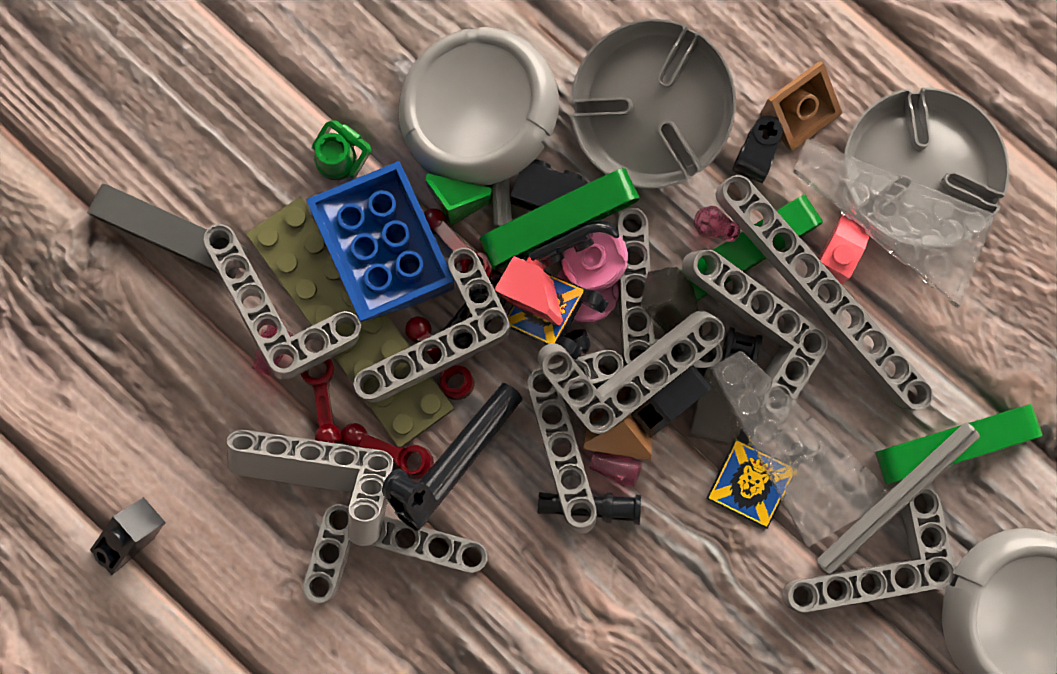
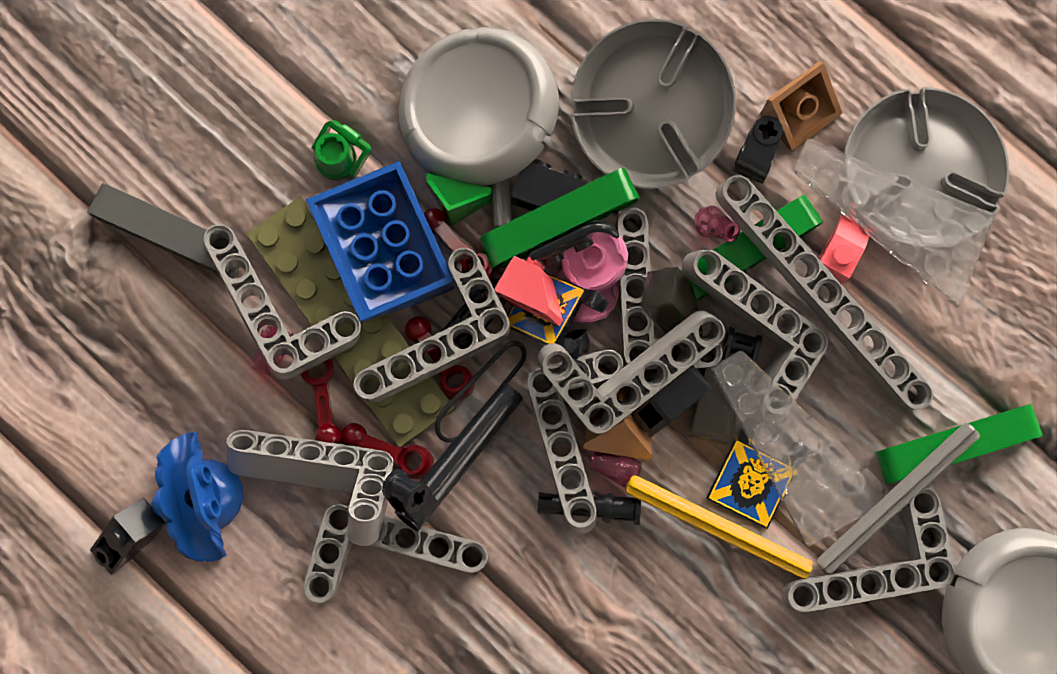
none -> blue piece [152,432,243,562]
none -> black piece [435,341,526,443]
none -> yellow axle [625,475,812,579]

